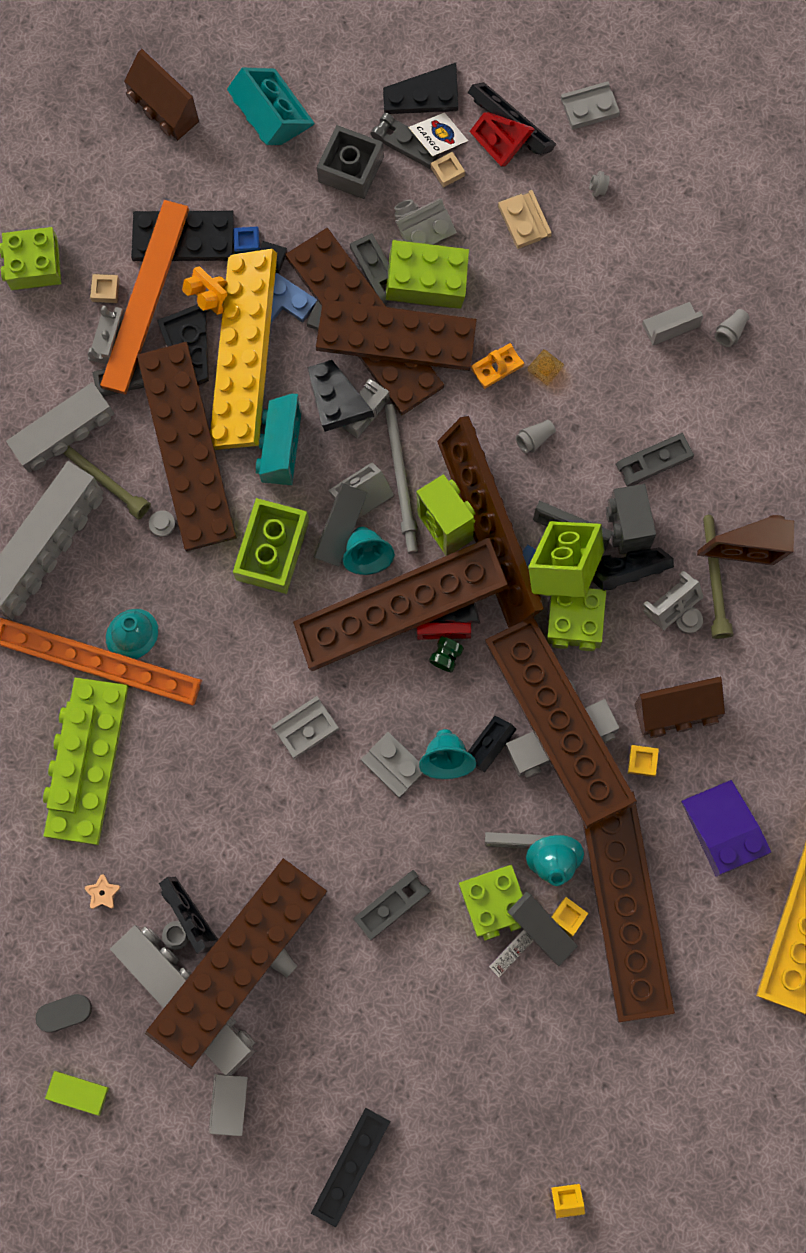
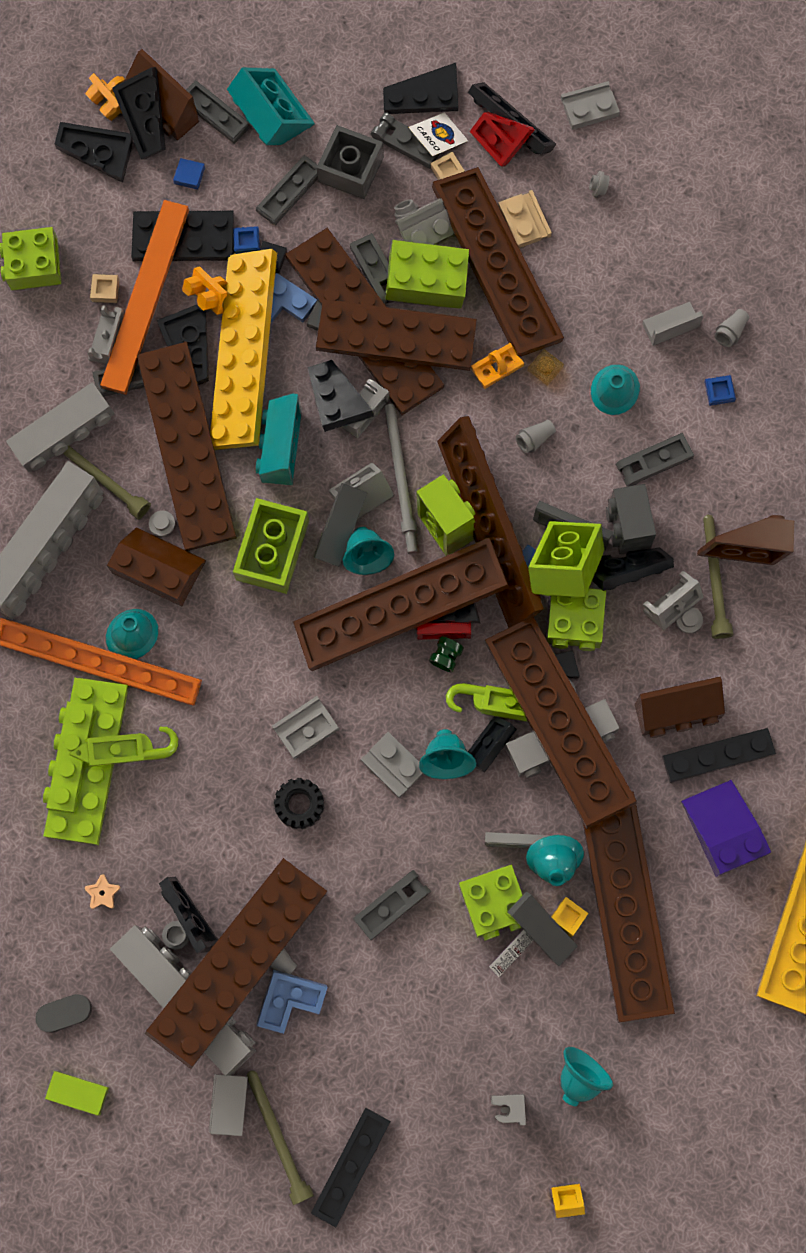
yellow plate [627,745,659,777] -> none
none -> black wing [54,122,133,183]
none -> lime plate [69,727,178,767]
none -> light orange hips [85,73,125,121]
none -> reddish brown slope [107,527,206,607]
none -> black wing [112,67,166,160]
none -> blue tile [173,158,205,190]
none -> dark grey tile [186,80,251,144]
none -> olive piece [247,1070,314,1205]
none -> dark grey tile [256,155,318,226]
none -> medium blue plate [256,970,328,1034]
none -> black tyre [274,778,324,829]
none -> reddish brown plate [432,167,564,357]
none -> lime plate [446,683,528,722]
none -> light grey hinge [491,1094,526,1125]
none -> black tile [555,650,580,679]
none -> teal hat [560,1047,613,1107]
none -> teal hat [591,365,640,415]
none -> black plate [662,728,776,783]
none -> blue tile [704,375,736,406]

